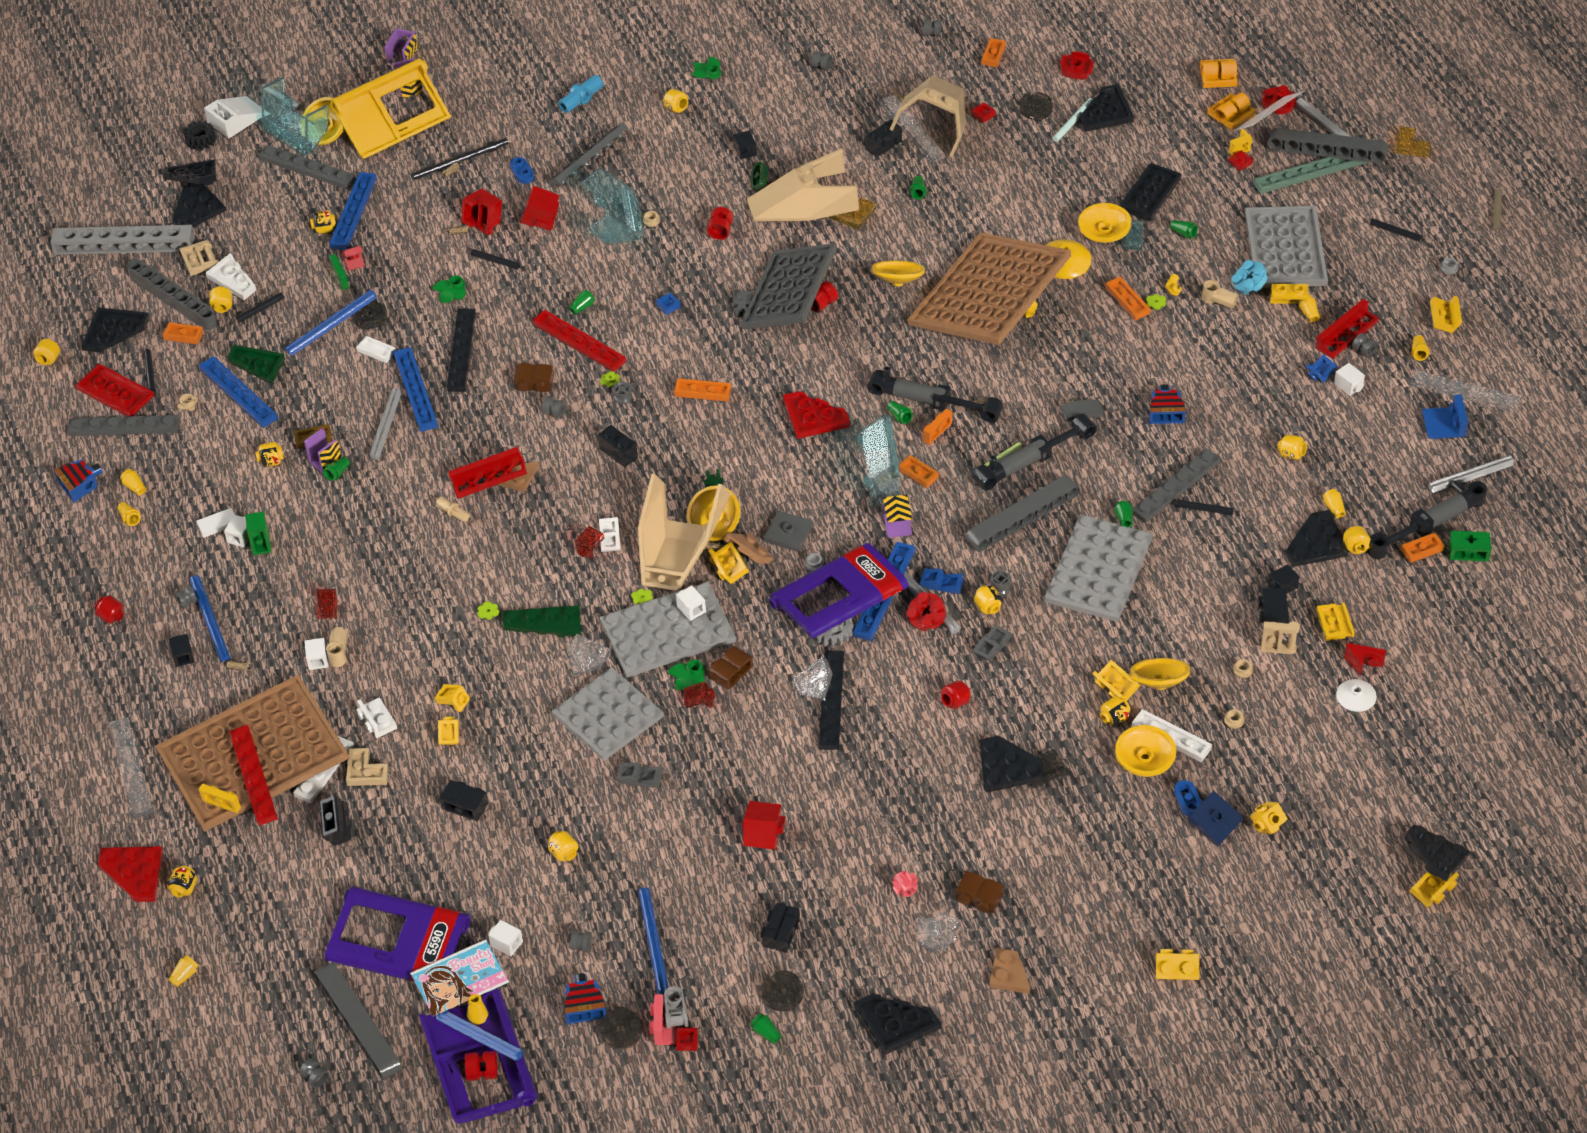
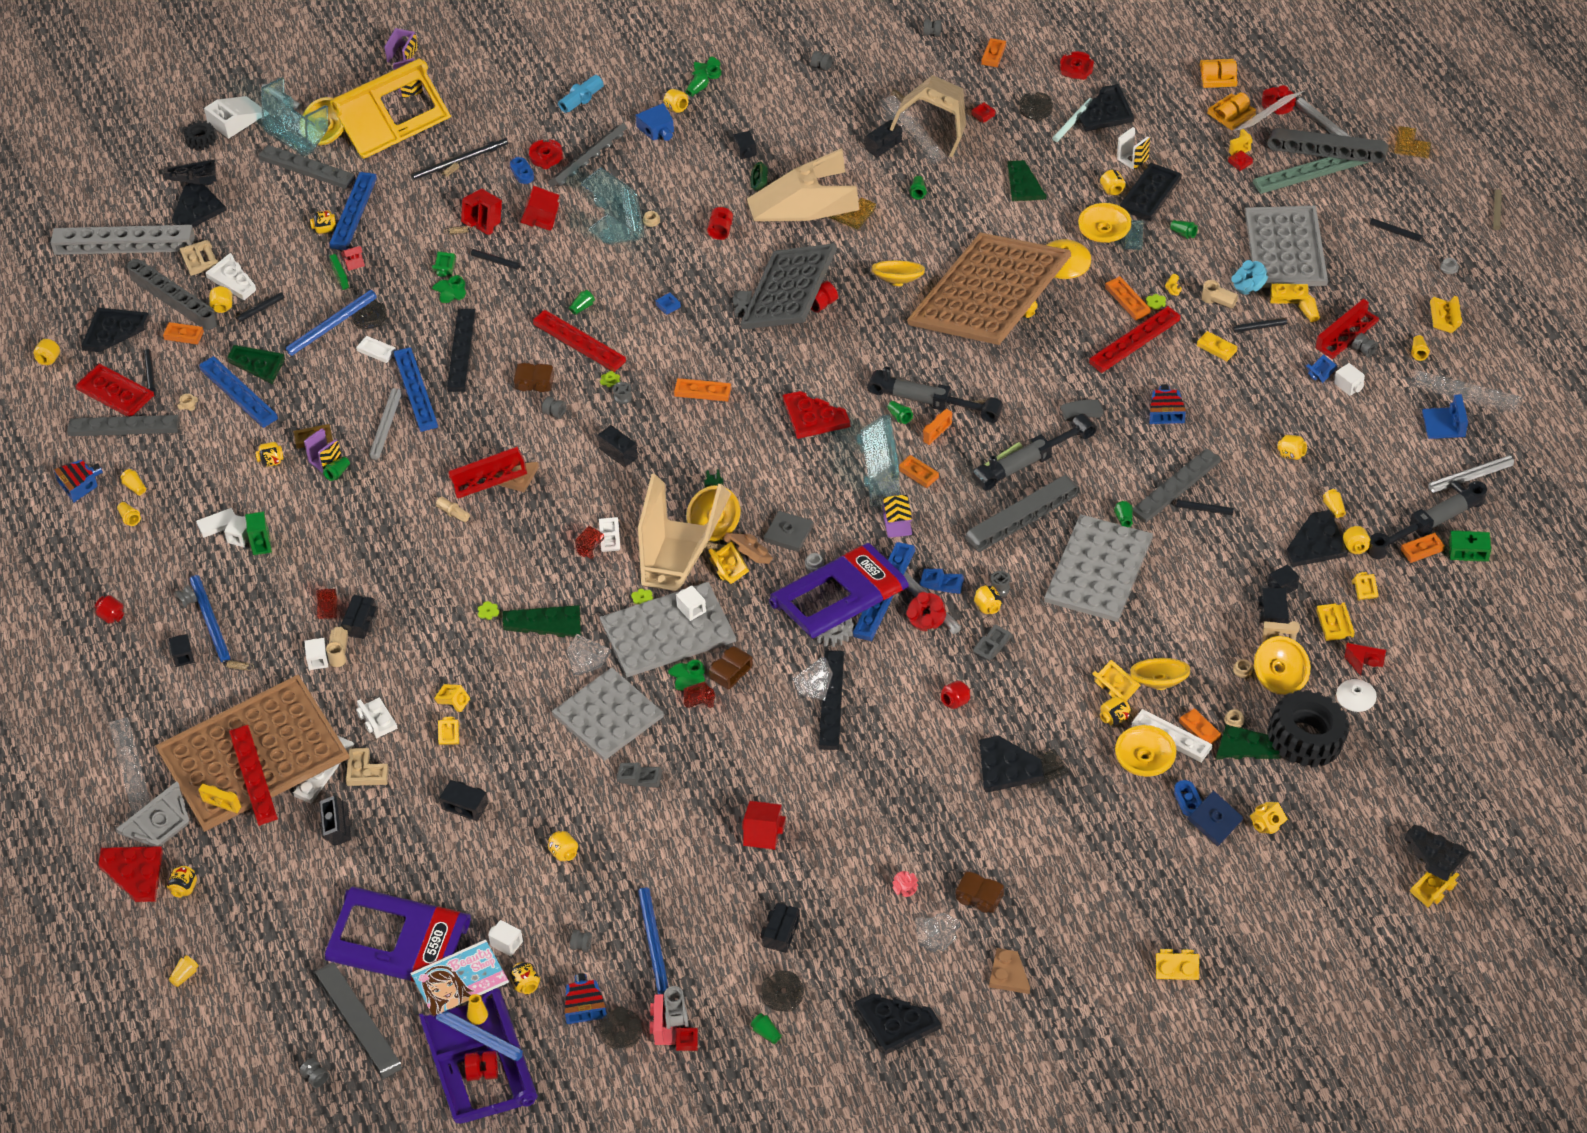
none -> light grey wing [116,781,189,847]
none -> black brick [341,595,378,639]
none -> green bracket [432,252,456,277]
none -> yellow head [509,962,540,994]
none -> red plate [529,139,563,169]
none -> blue torso [635,103,674,141]
none -> green cone [685,73,709,97]
none -> dark green wing [1007,160,1046,201]
none -> red plate [1089,306,1181,373]
none -> yellow head [1100,170,1125,195]
none -> white piece [1117,127,1150,170]
none -> orange plate [1179,708,1221,744]
none -> yellow plate [1197,331,1237,361]
none -> dark green wing [1216,725,1281,760]
none -> black bar [1233,317,1287,333]
none -> yellow dish [1254,636,1310,695]
none -> black tyre [1267,690,1349,767]
none -> yellow bracket [1351,572,1378,601]

